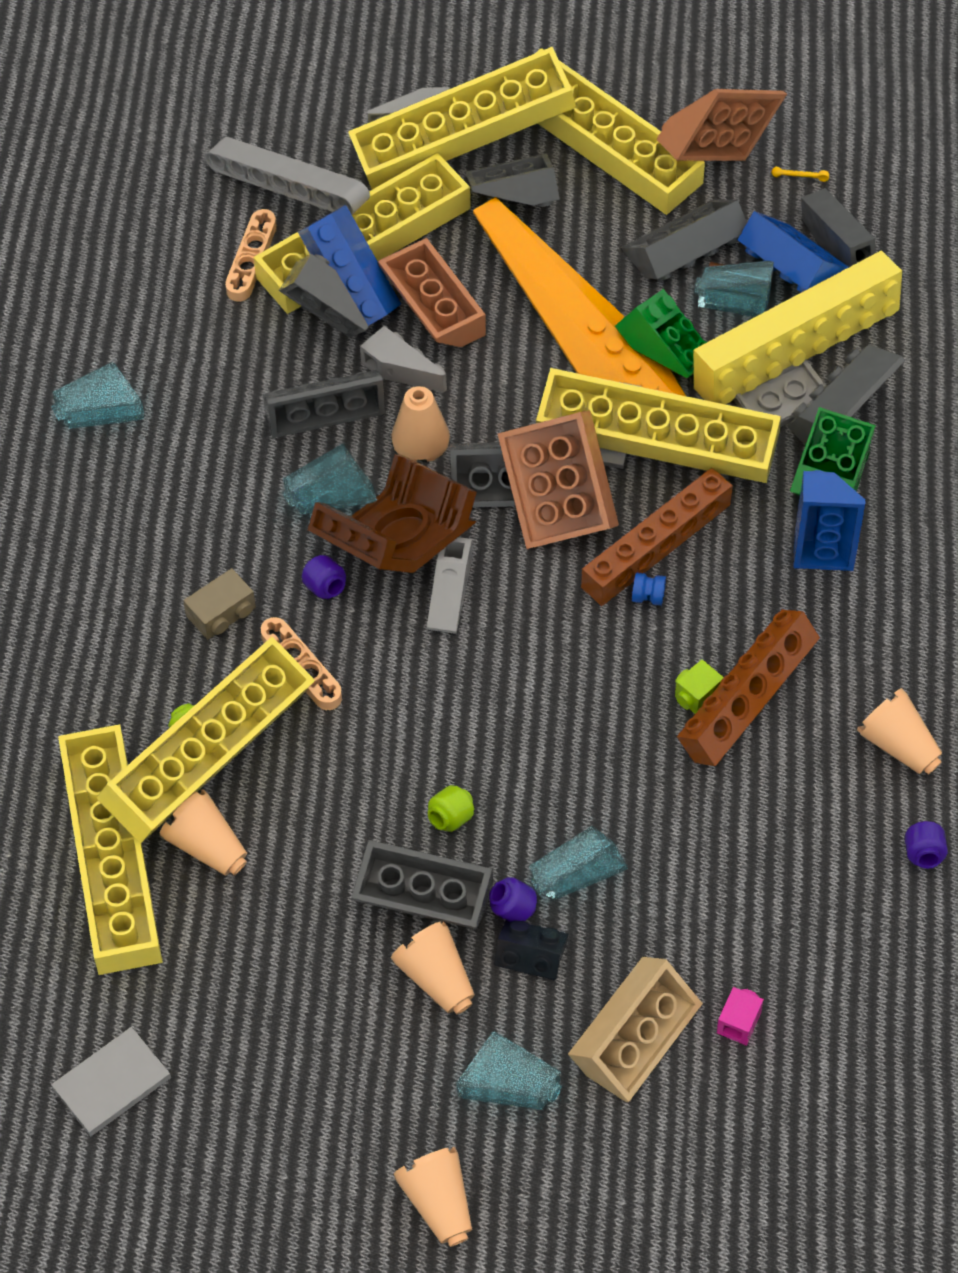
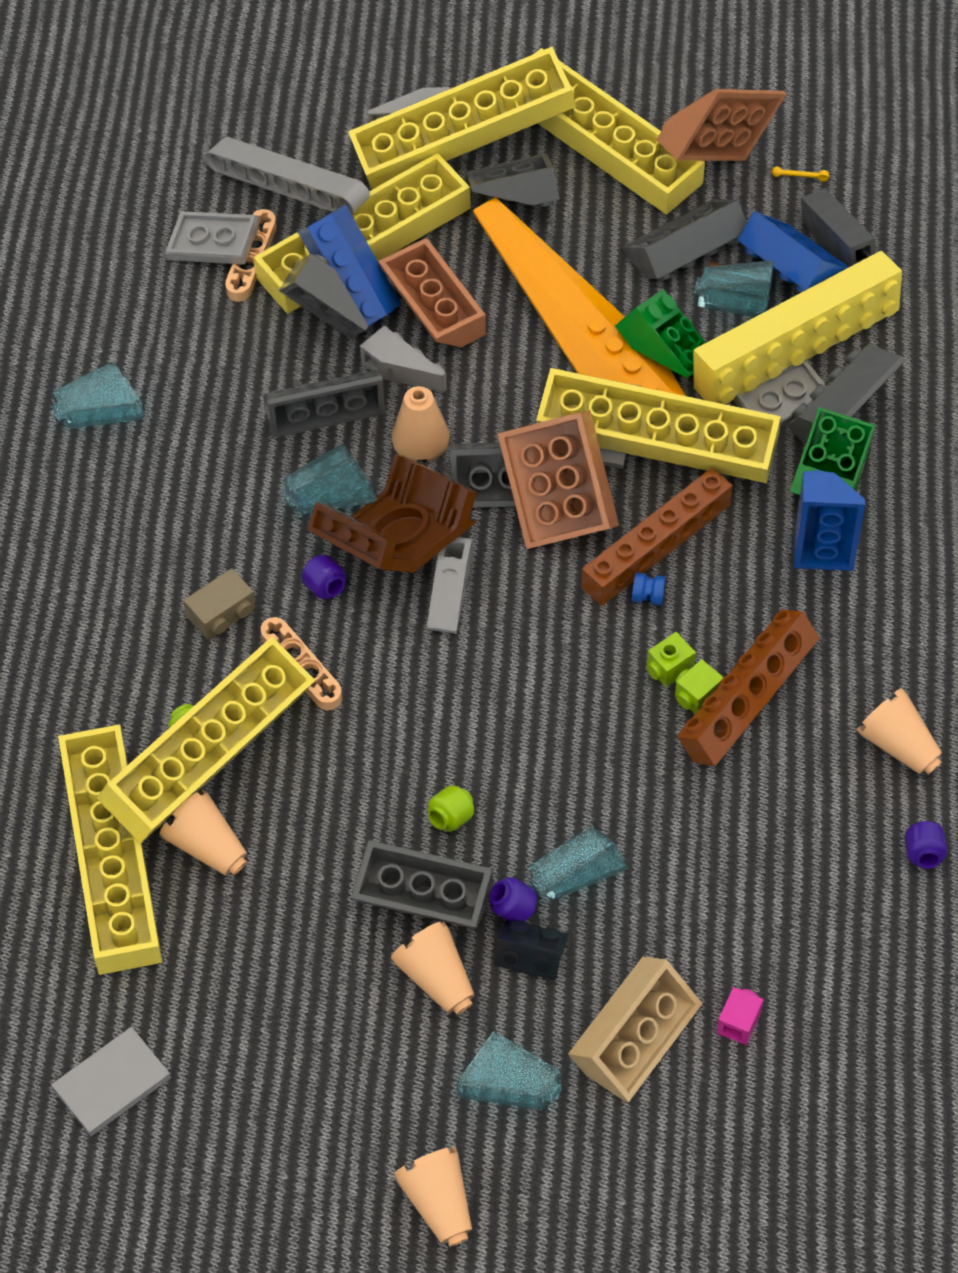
none -> light grey tile [165,211,260,264]
none -> lime brick [646,632,696,687]

